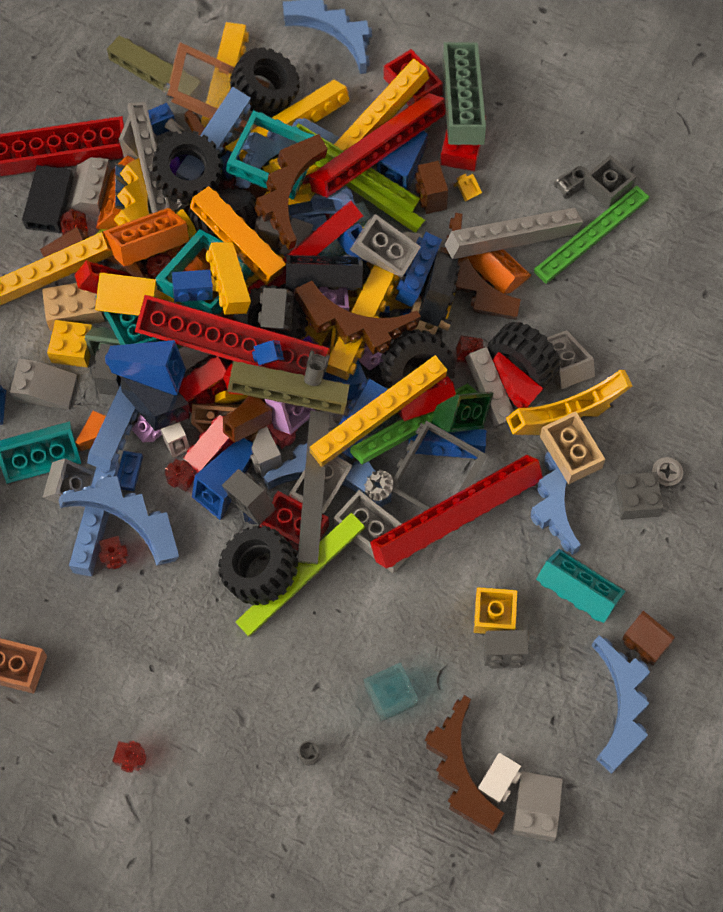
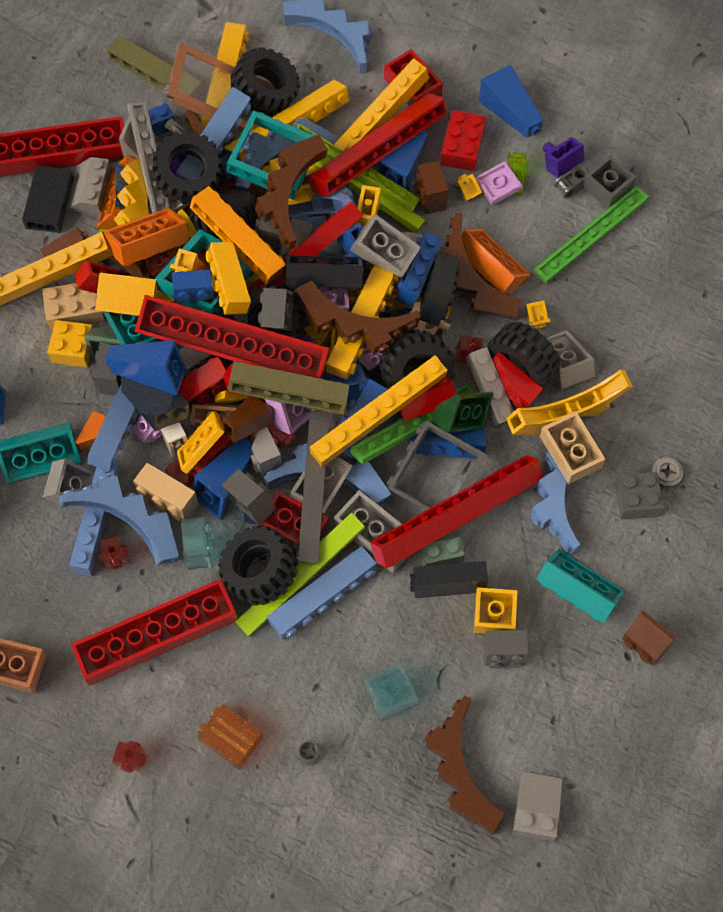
light grey slope [10,359,78,409] -> none
clear red brick [60,209,88,235] -> none
blue plate [117,451,143,492] -> none
blue slope [252,340,284,365] -> none
dark grey piece [304,351,330,386] -> none
light grey gear [364,469,394,501] -> none
sand green brick [442,42,486,145] -> none
light grey brick [445,208,583,259] -> none
white brick [478,753,521,805] -> none
medium blue arch [592,635,650,774] -> none
none -> red brick [71,579,238,686]
none -> tan brick [133,463,199,524]
none -> yellow bracket [170,249,198,272]
none -> yellow tile [177,411,225,474]
none -> clear light blue brick [181,517,215,570]
none -> clear orange brick [197,704,263,769]
none -> medium blue brick [267,546,377,640]
none -> yellow brick [356,185,381,228]
none -> black brick [410,561,488,598]
none -> sand green slope [420,530,465,566]
none -> lavender tile [475,161,523,206]
none -> blue slope [479,65,543,138]
none -> clear neon green bracket [507,152,528,195]
none -> yellow bracket [525,301,551,329]
none -> dark purple brick [543,137,584,178]

